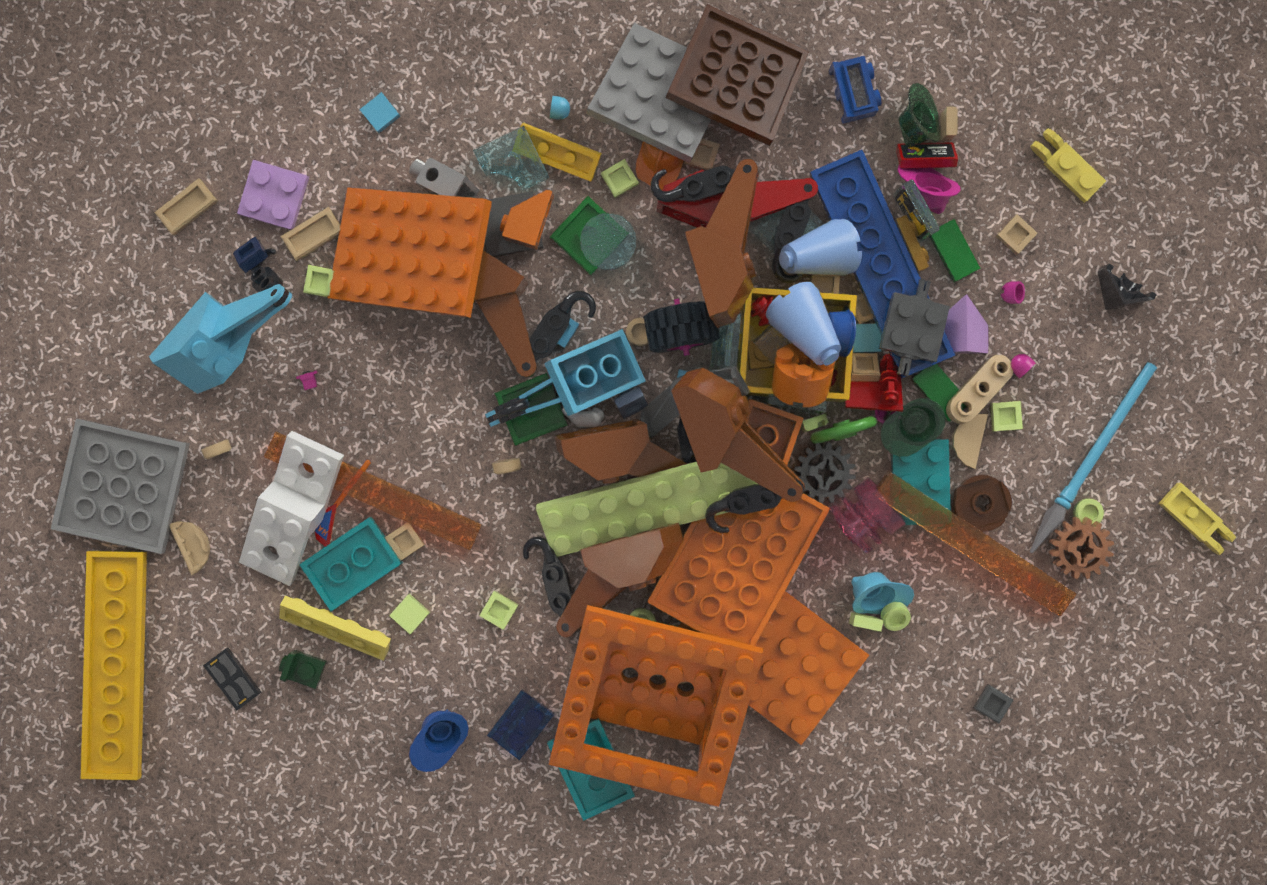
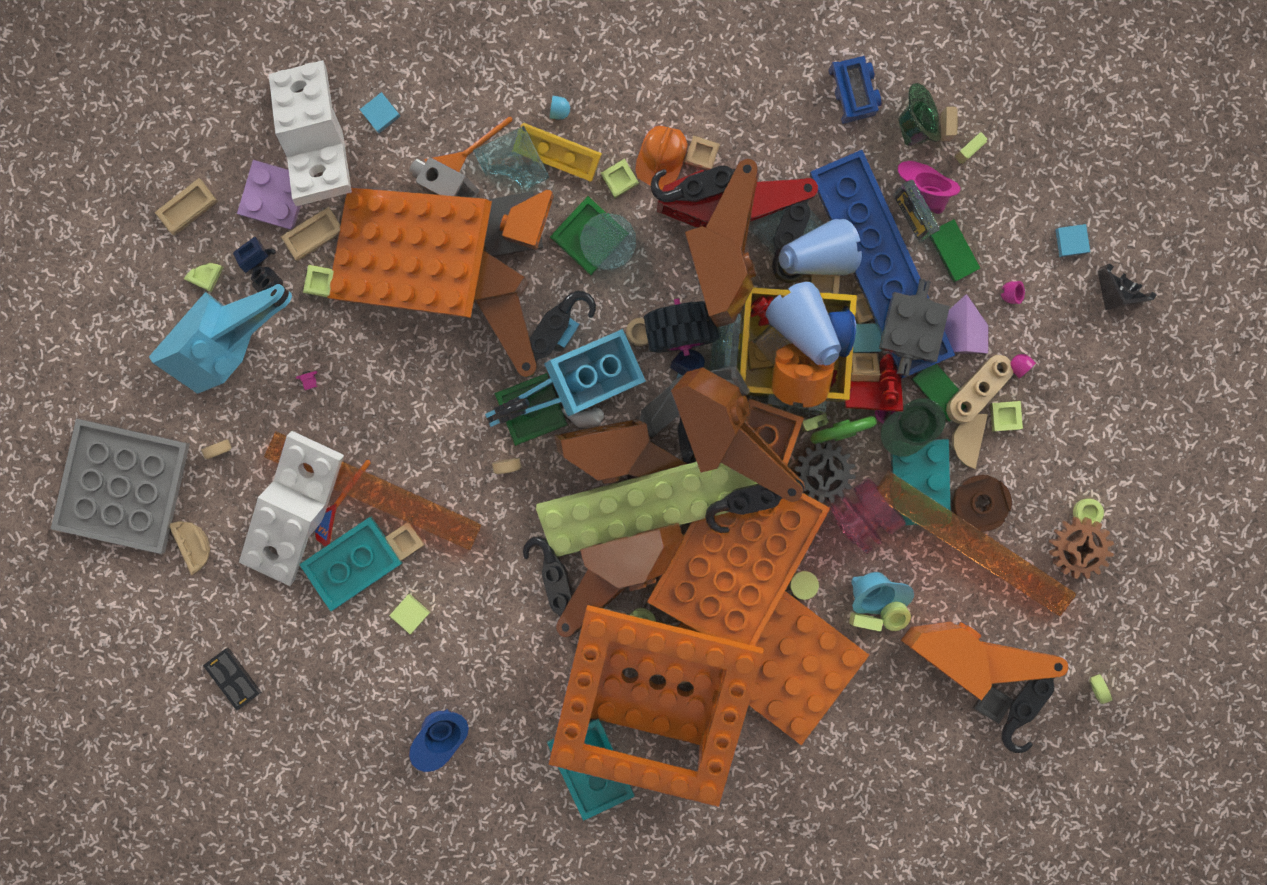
yellow plate [81,551,147,780] -> none
light yellow plate [279,596,391,661] -> none
dark green bracket [279,650,327,689] -> none
yellowish green tile [479,591,518,630] -> none
clear blue plate [487,689,554,760] -> none
light grey plate [586,23,712,163] -> none
sand blue plate [614,387,648,419] -> none
reddish brown plate [665,4,810,146] -> none
pearl gold plate [894,215,929,273] -> none
tile [896,142,958,169] -> none
tan tile [996,214,1037,255] -> none
light yellow hinge [1030,128,1106,203] -> none
medium azure piece [1030,362,1157,553] -> none
light yellow hinge [1158,483,1236,555] -> none
none -> yellowish green tile [184,263,224,292]
none -> white bracket [269,60,352,206]
none -> orange piece [424,117,512,172]
none -> dark blue tile [670,349,705,376]
none -> yellowish green tile [790,571,819,600]
none -> orange slope [901,622,1068,753]
none -> yellowish green tile [954,132,987,164]
none -> medium azure tile [1056,224,1090,257]
none -> yellowish green tile [1089,674,1112,705]

